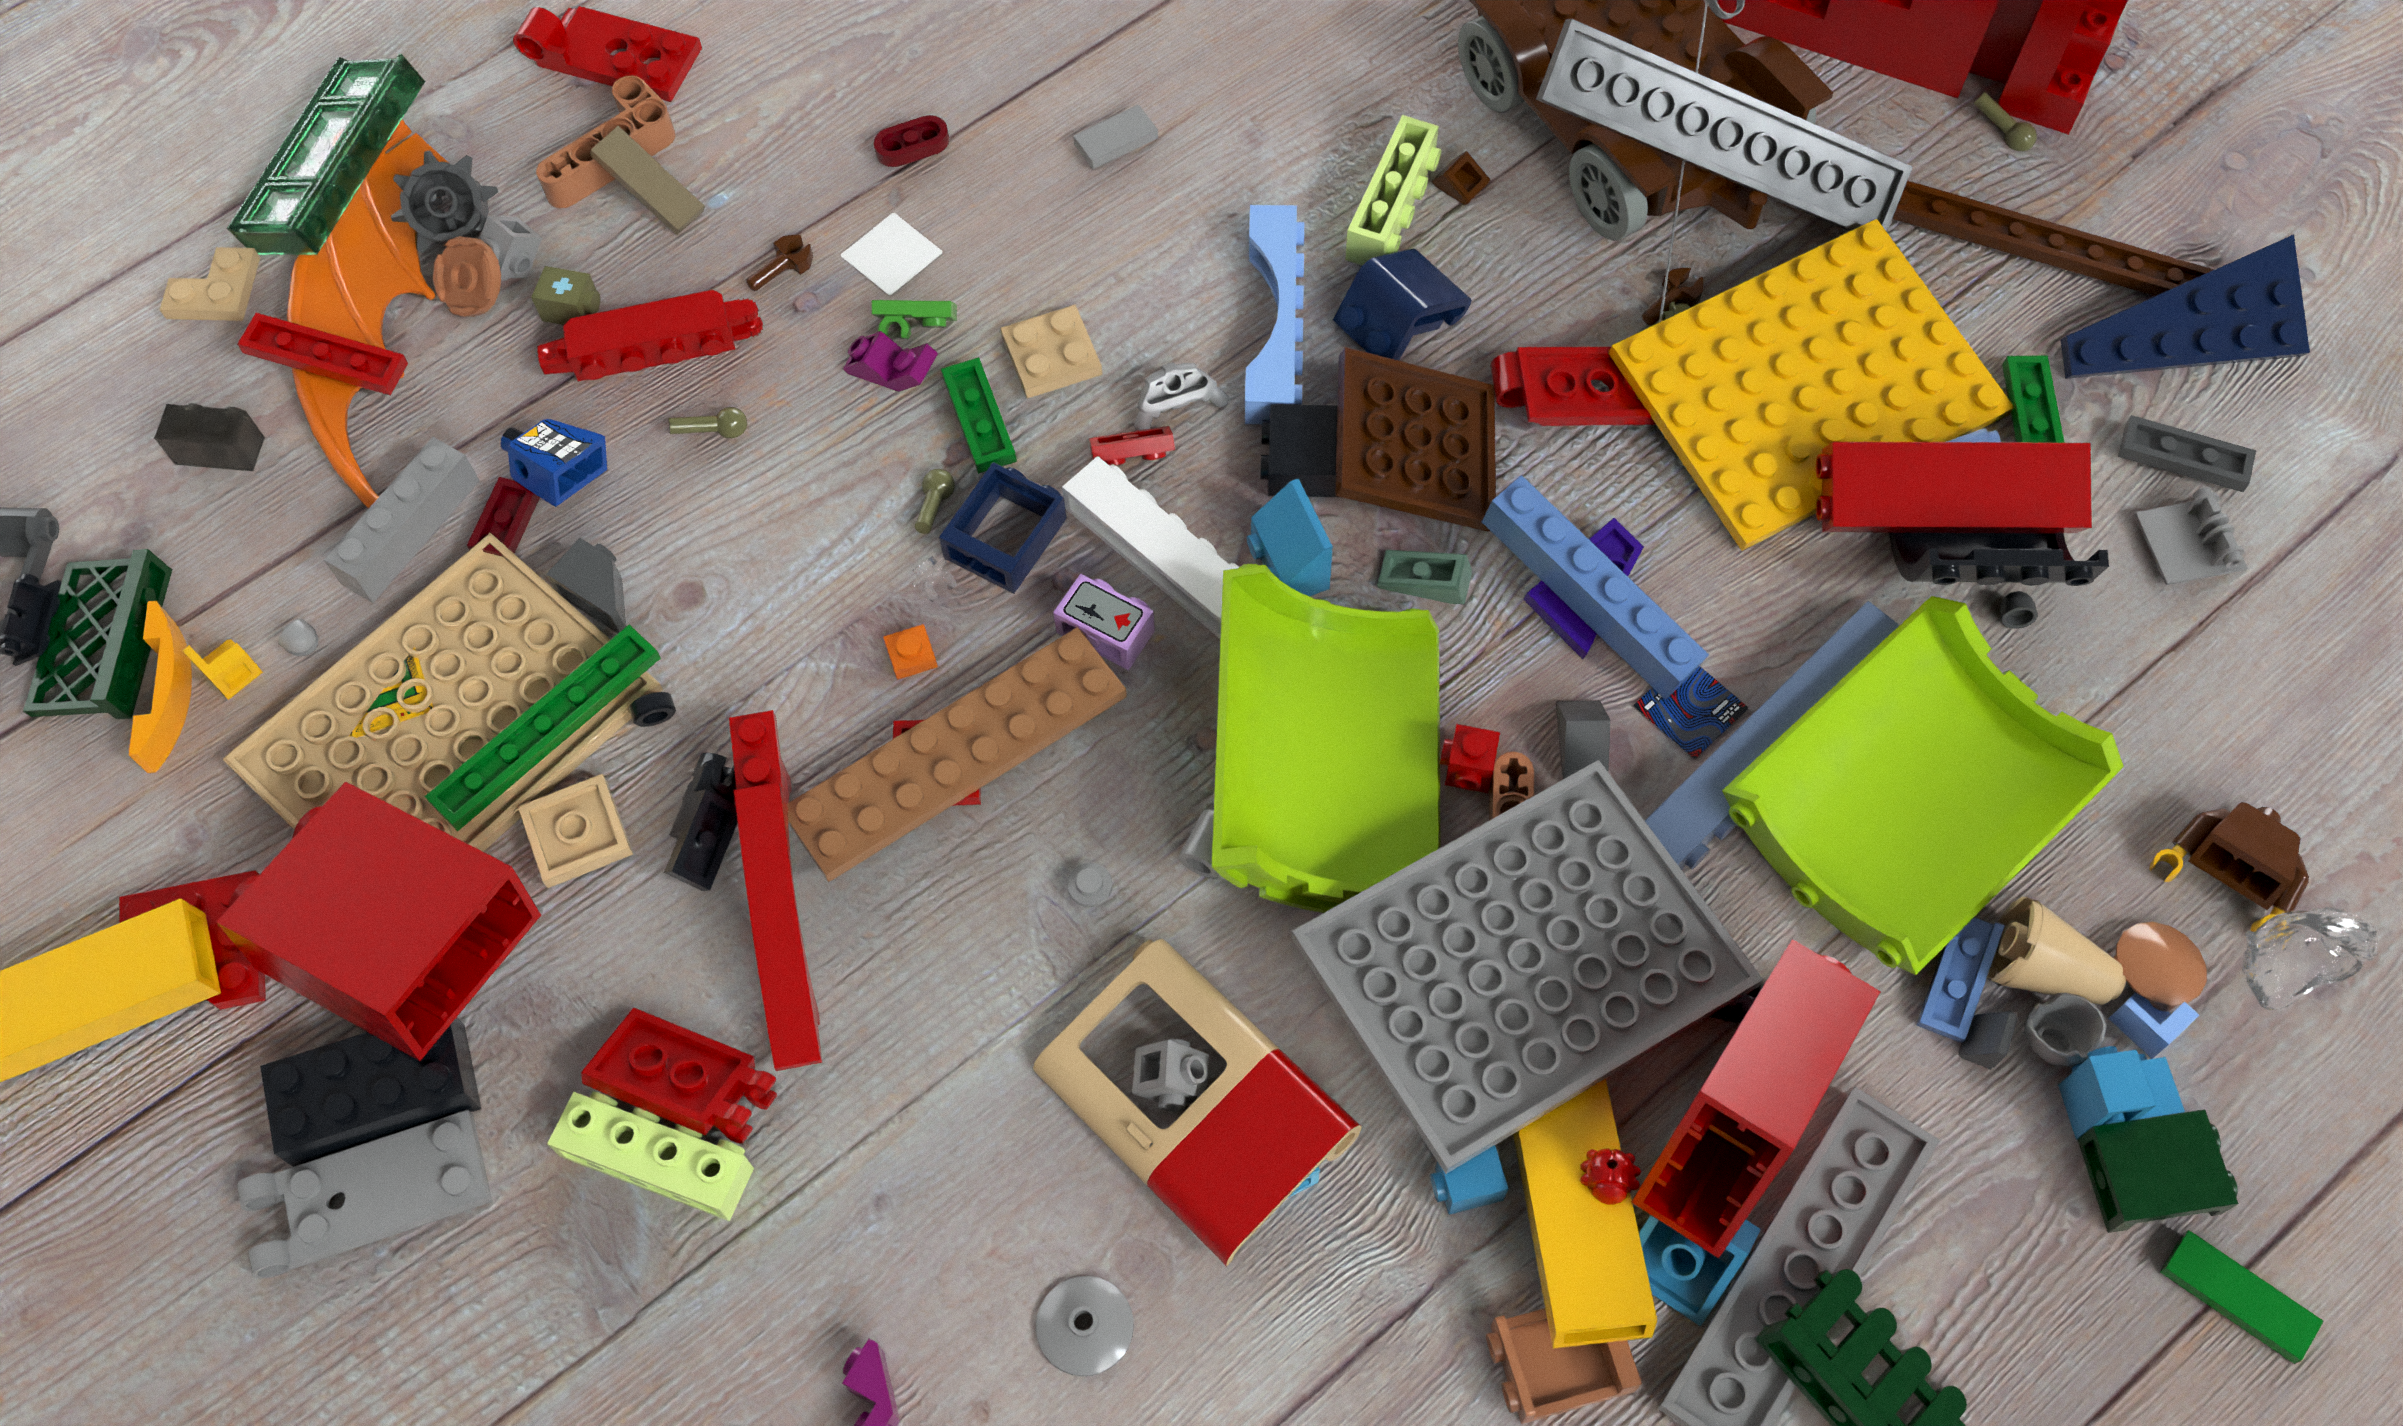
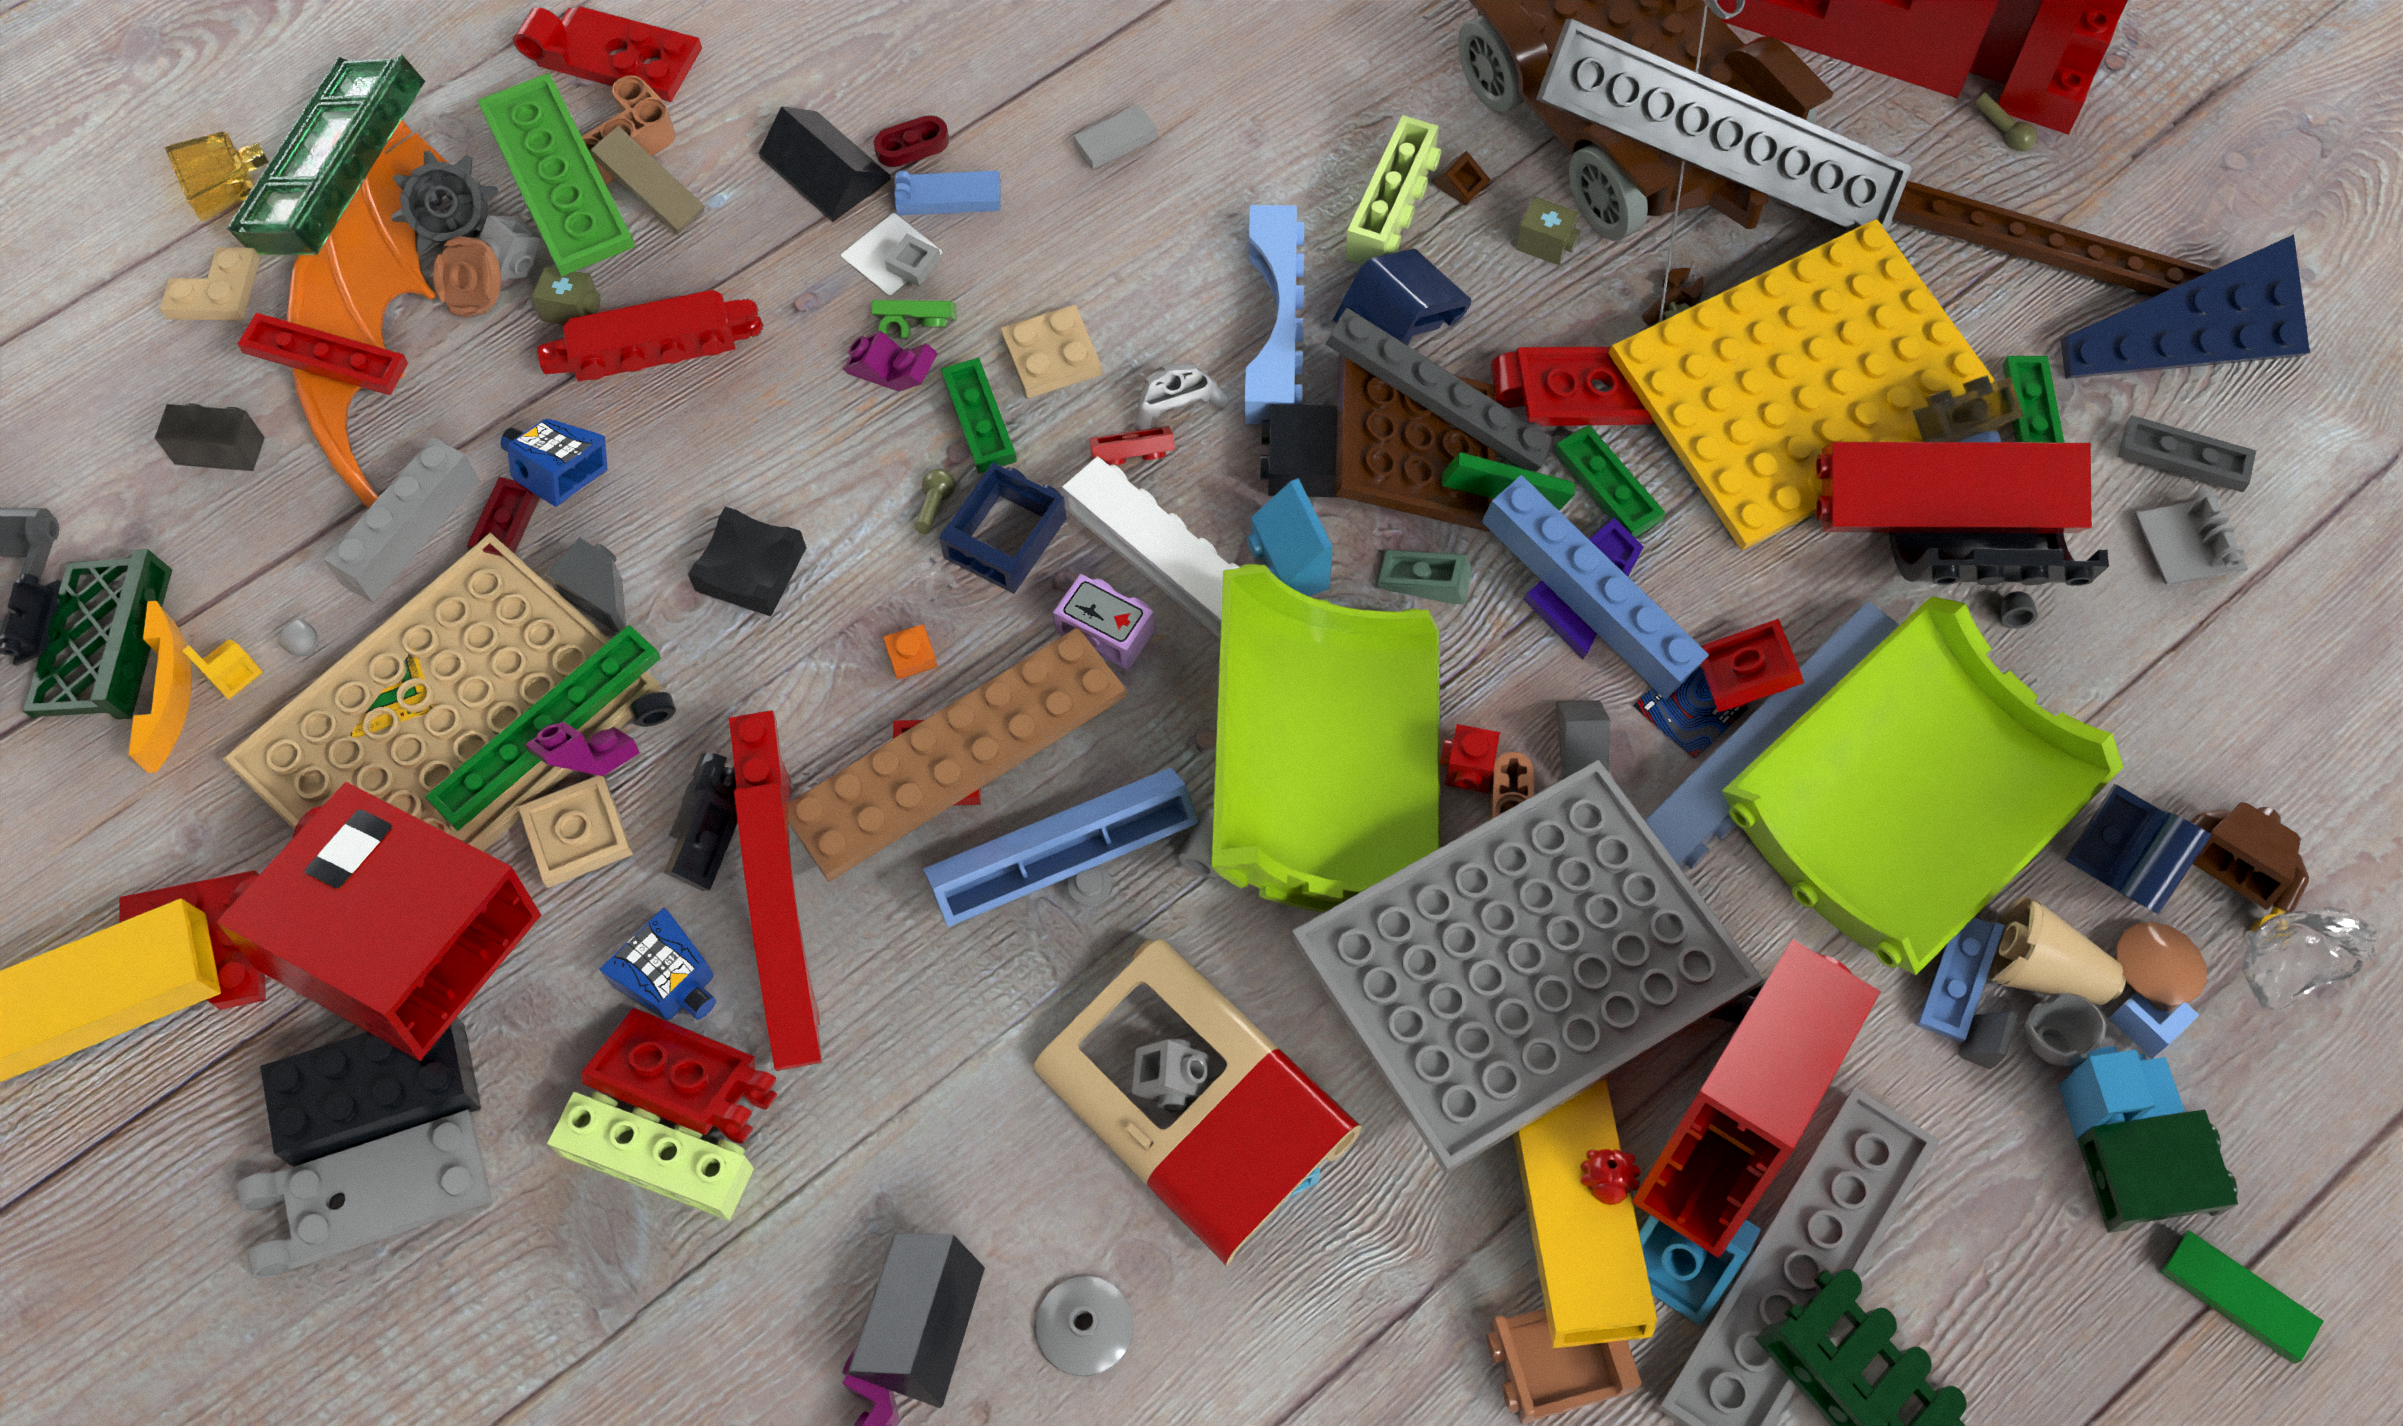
olive bar [668,407,747,438] -> none
reddish brown bar [746,235,813,291] -> none
dark azure brick [1430,1145,1509,1215] -> none
none -> clear yellow torso [165,131,269,222]
none -> sticker [305,810,392,889]
none -> bright green plate [477,73,636,277]
none -> magenta slope [525,721,640,776]
none -> torso [599,907,716,1021]
none -> black brick [688,506,807,616]
none -> black slope [759,106,891,222]
none -> slope [847,1234,985,1408]
none -> light grey plate [885,234,941,286]
none -> medium blue hinge [894,171,1001,215]
none -> medium blue brick [923,767,1199,927]
none -> dark grey plate [1325,308,1554,472]
none -> green tile [1442,452,1575,511]
none -> olive brick [1516,197,1581,265]
none -> green plate [1554,425,1666,537]
none -> red plate [1701,618,1804,713]
none -> clear smoke brick [1912,375,2024,442]
none -> dark blue piece [2064,784,2212,915]

